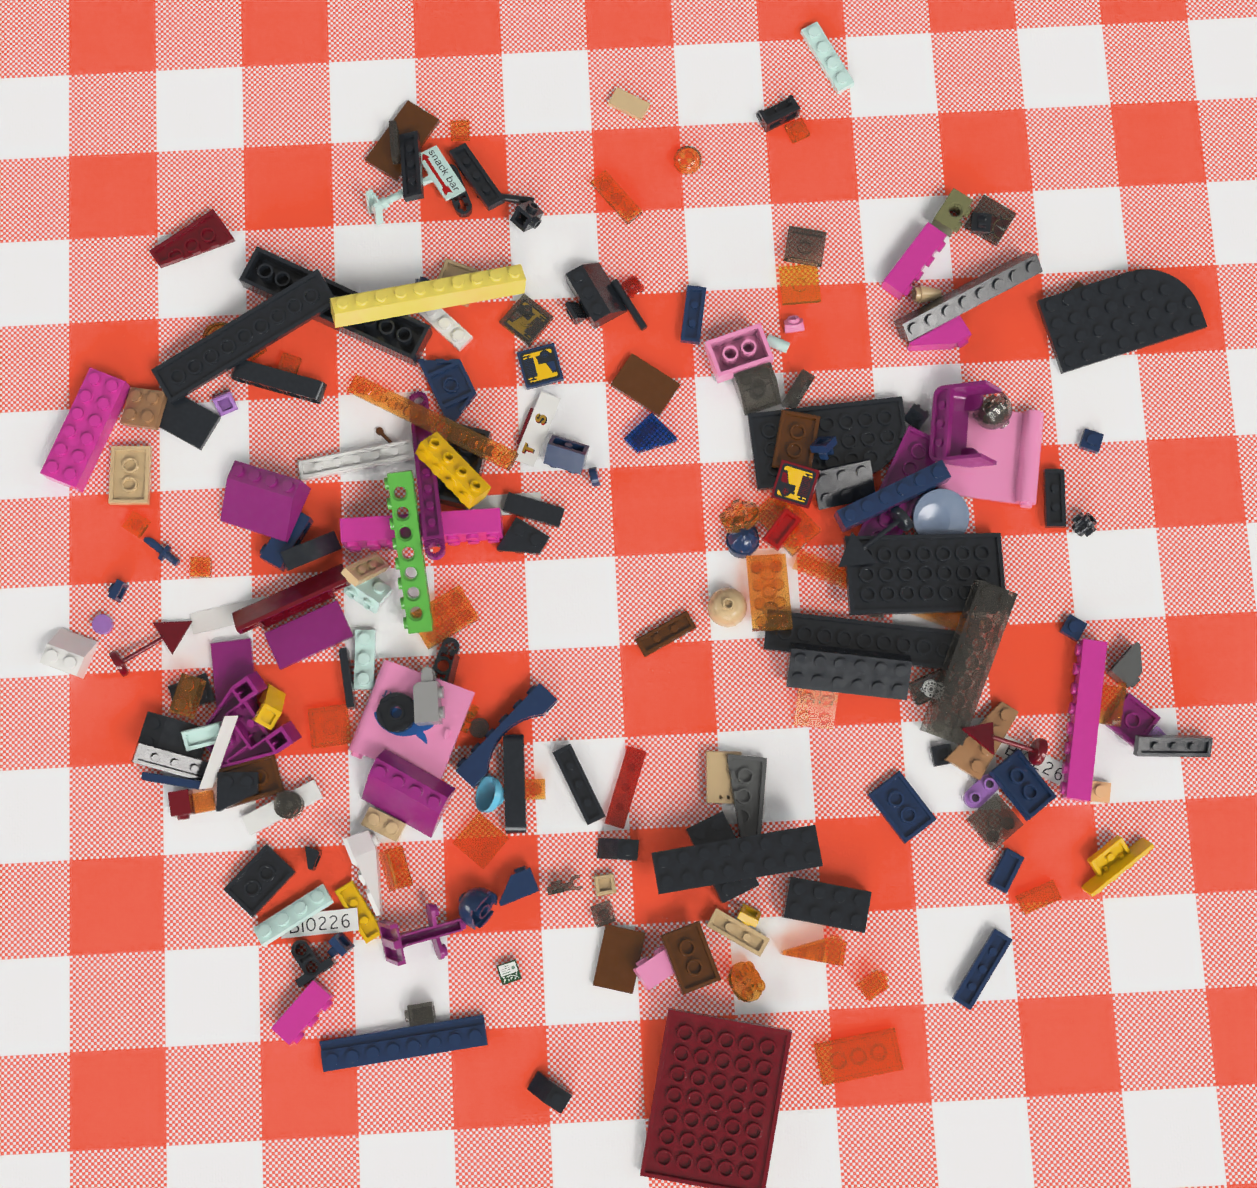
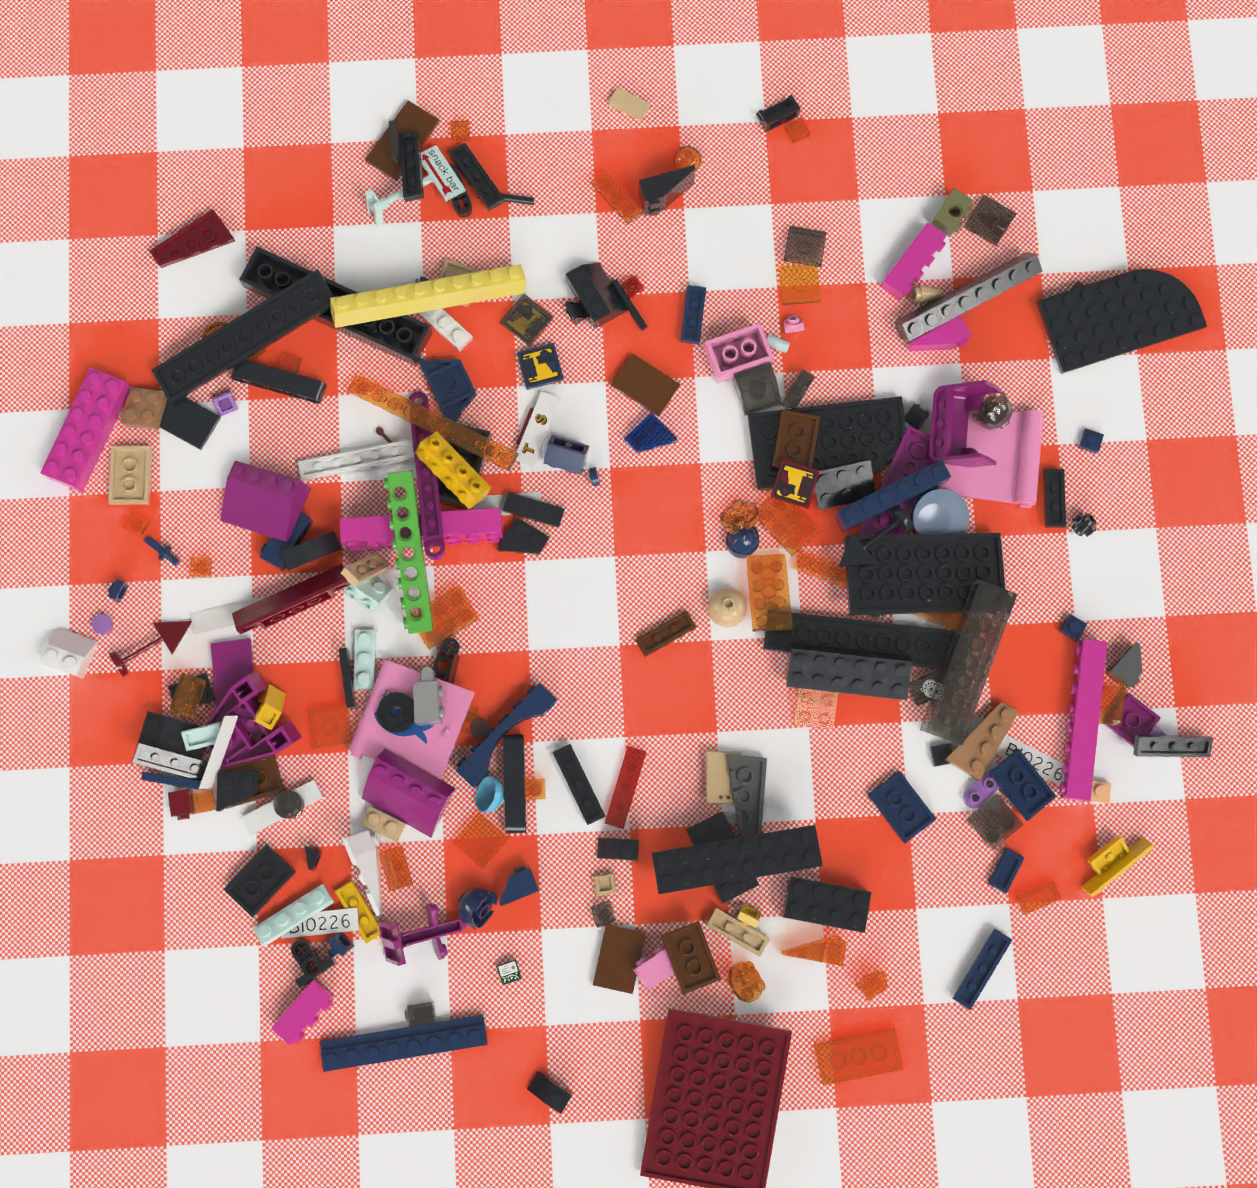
magenta tile [264,600,354,670] -> none
black brick [510,201,544,232] -> none
clear smoke plate [547,875,583,895] -> none
red tile [762,508,802,551] -> none
light aqua plate [800,22,854,95] -> none
dark blue tile [810,436,838,460] -> none
dark red piece [962,722,1048,766] -> none
black tile [970,212,992,235] -> none
none -> black slope [638,165,695,216]

